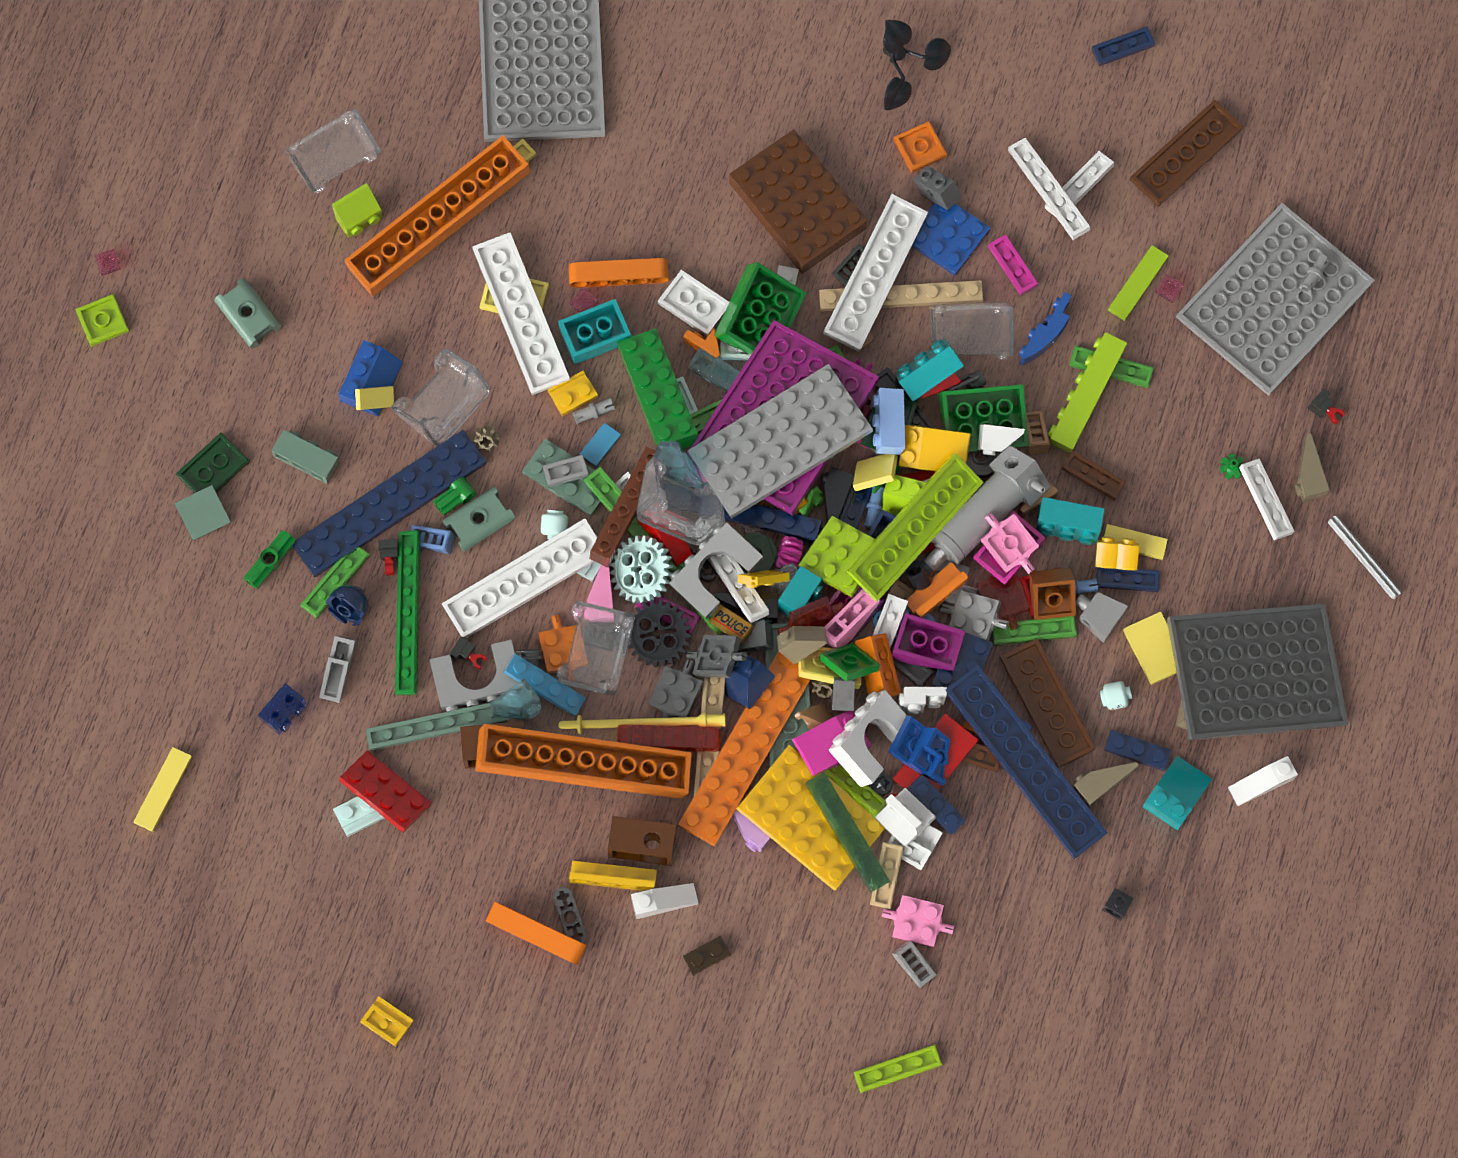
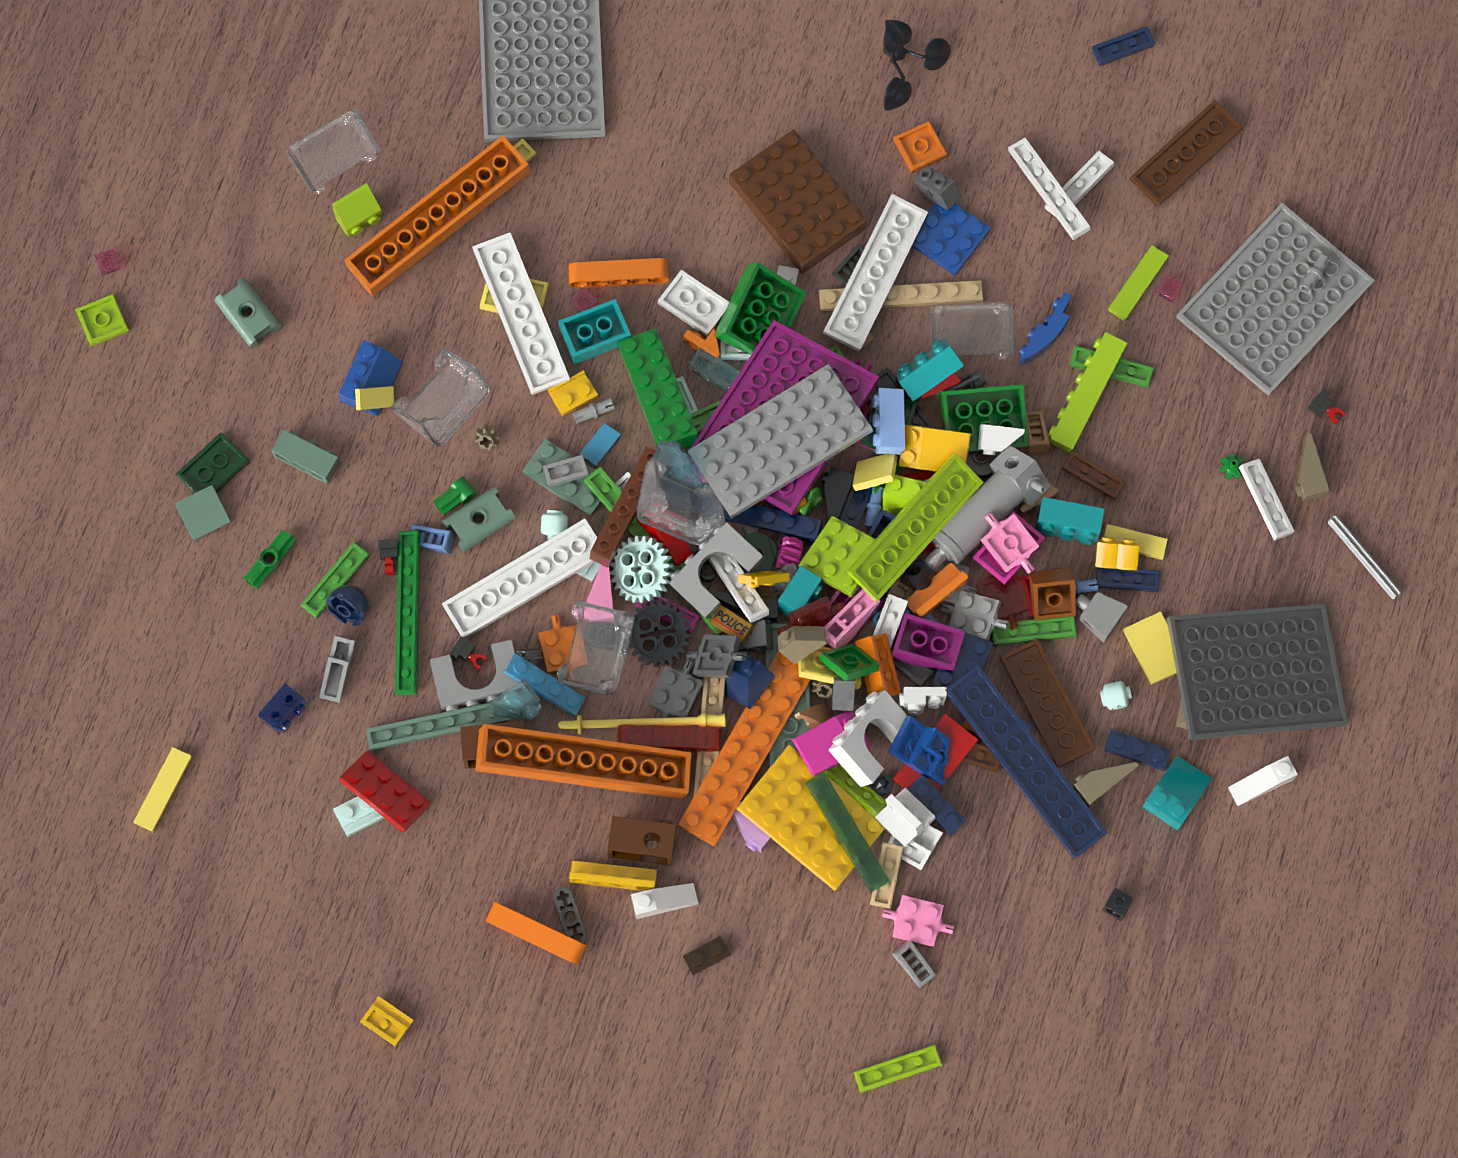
dark blue plate [293,430,487,578] -> none
dark pink plate [988,234,1038,296] -> none

